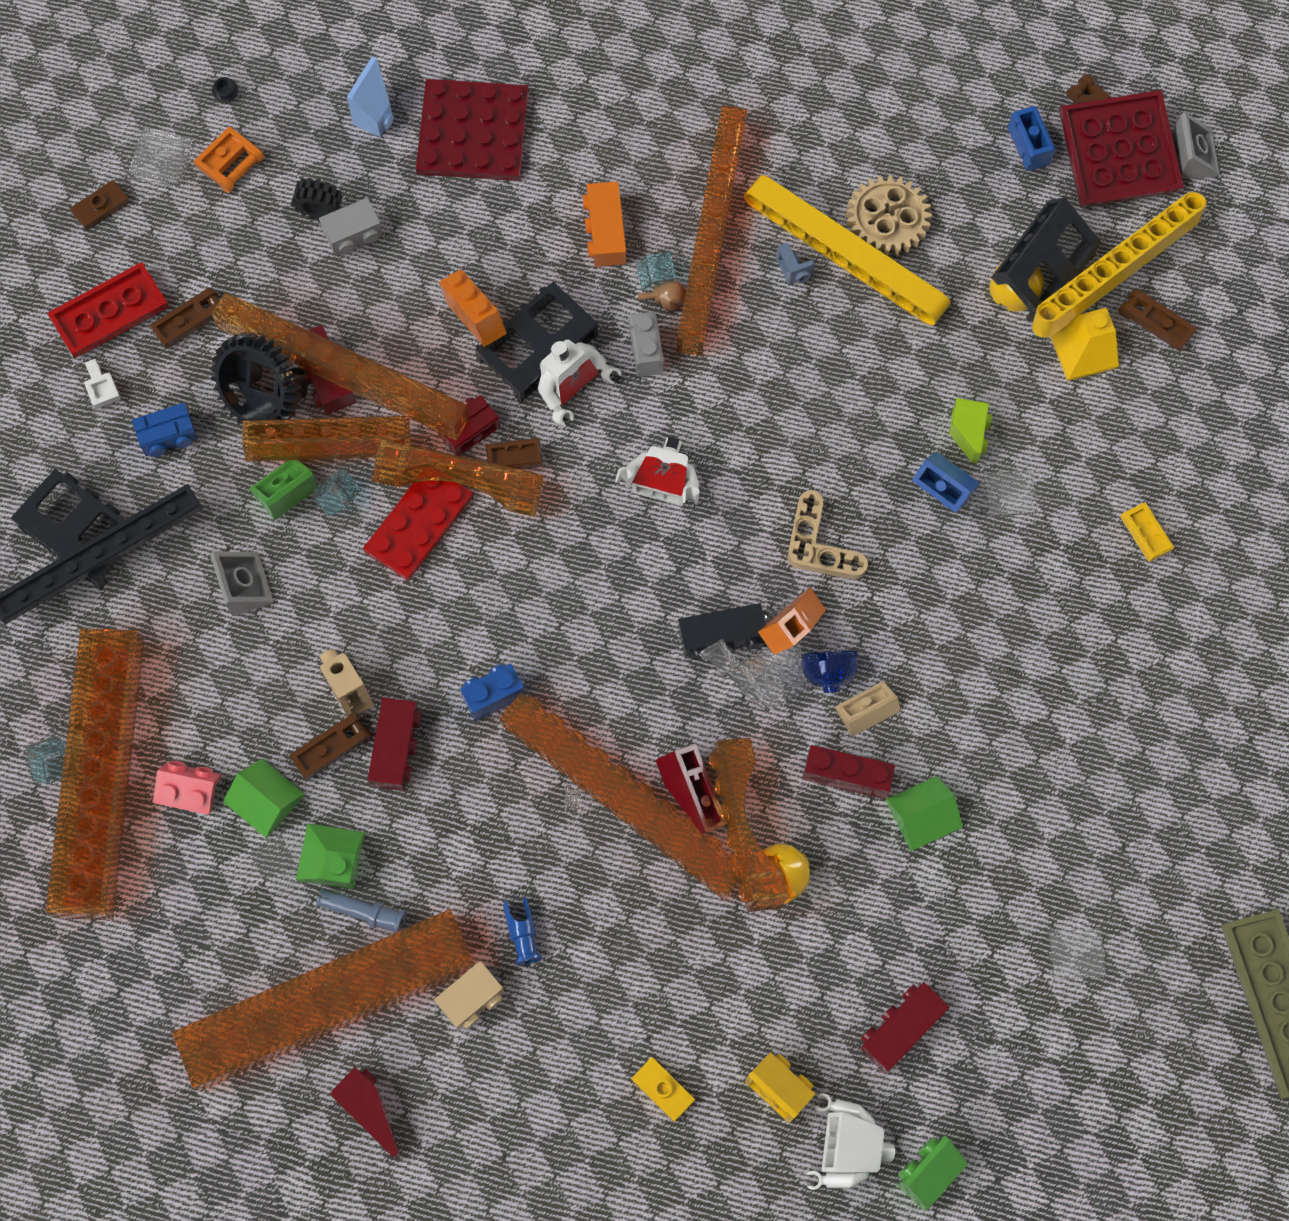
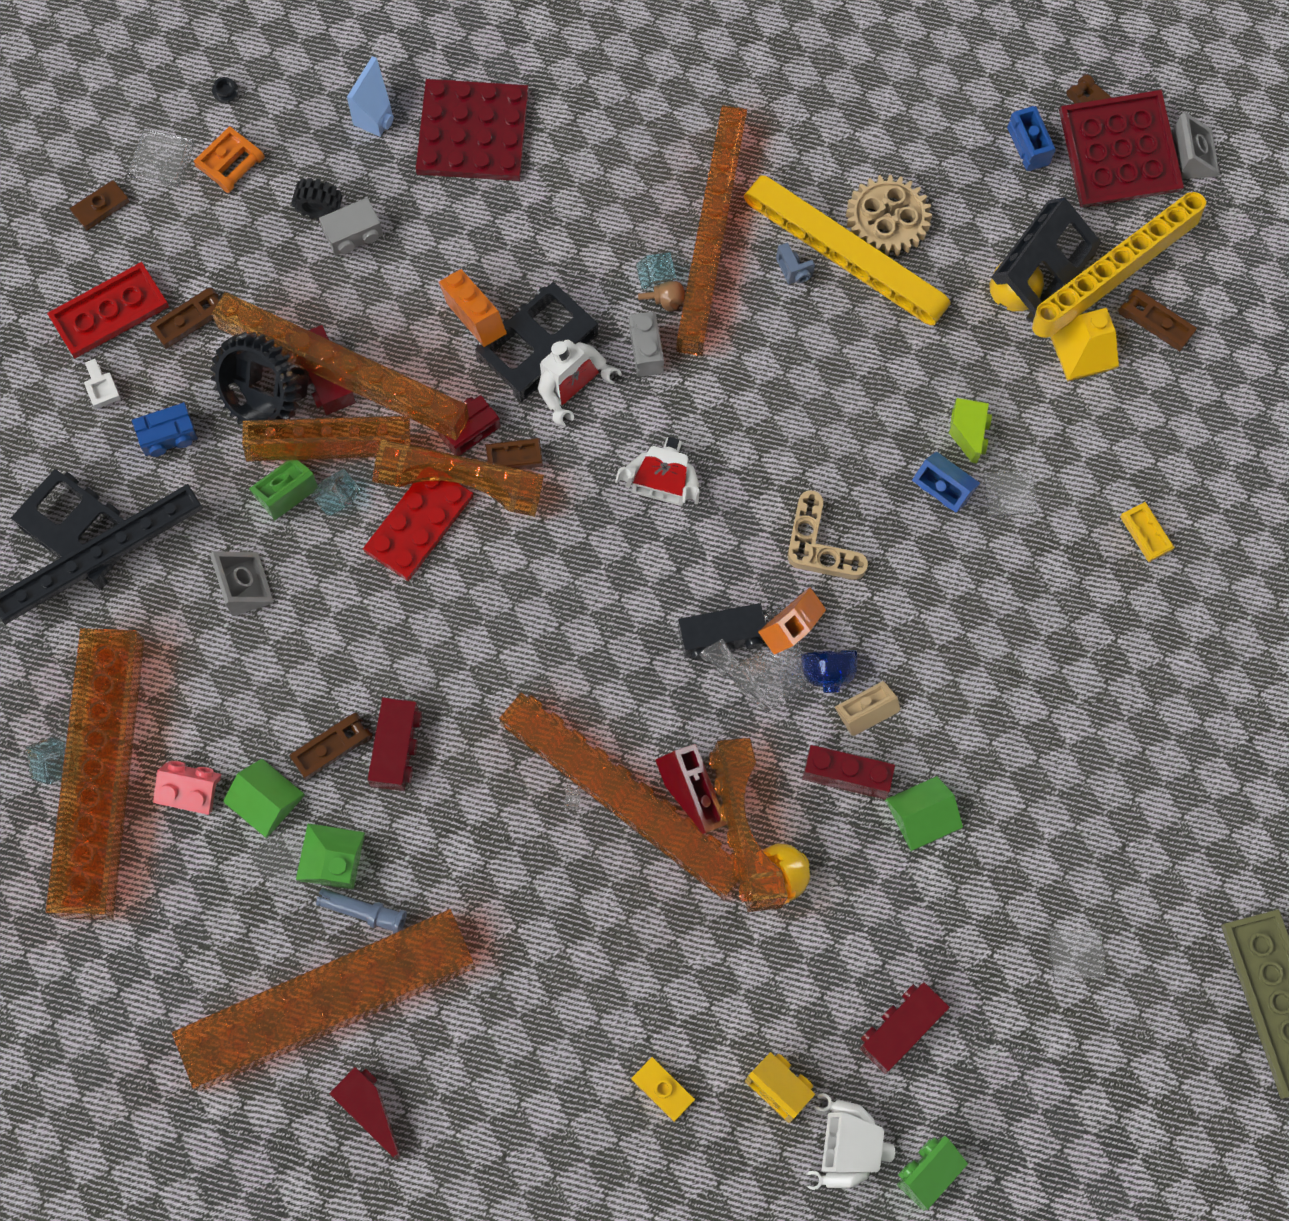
tan torso [320,649,374,717] -> none
tan brick [434,961,504,1031] -> none
blue brick [460,663,526,722] -> none
blue piece [503,897,542,966] -> none
orange brick [582,181,626,267] -> none

